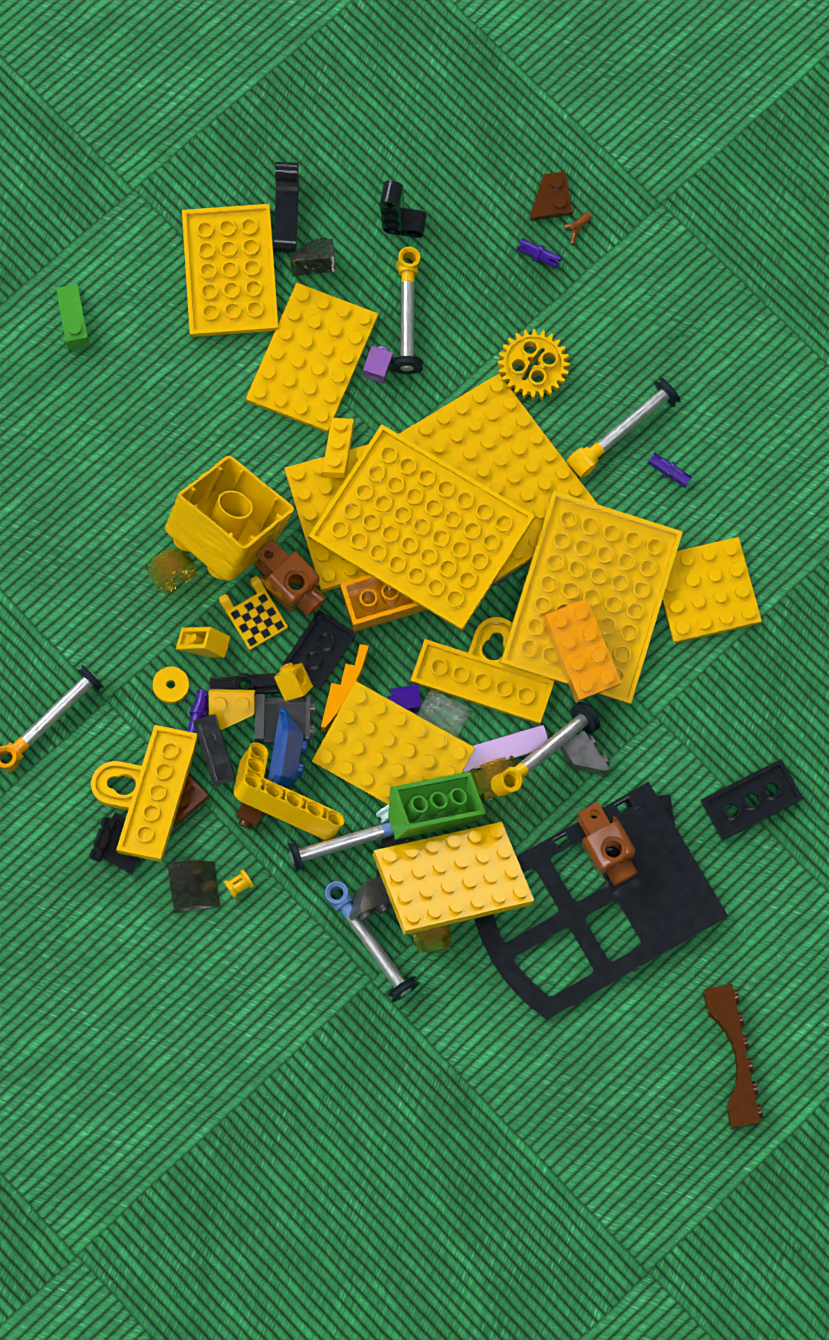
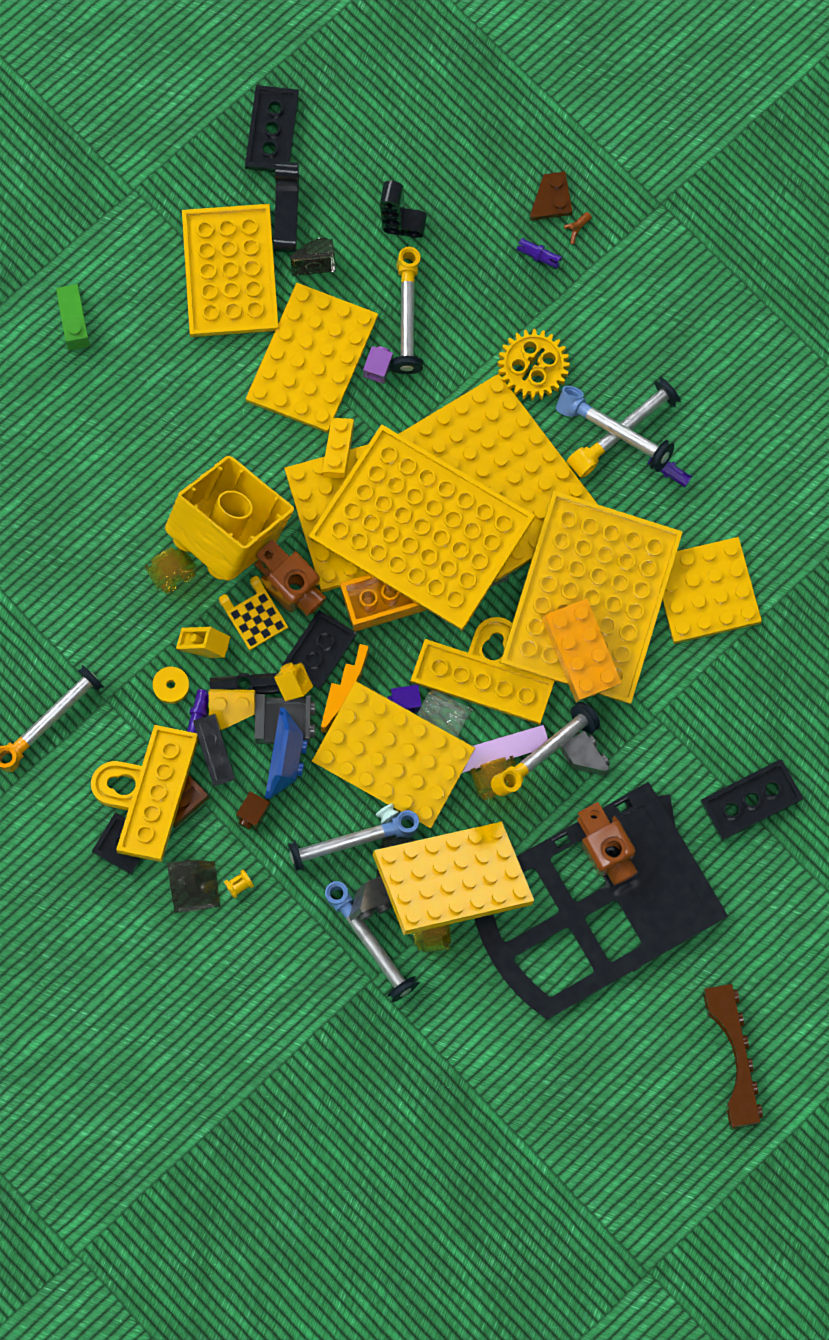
black axle [89,817,115,862] -> none
yellow beam [234,742,345,840] -> none
bright green slope [388,772,486,840] -> none
none -> black plate [245,85,299,172]
none -> piece [556,386,674,472]

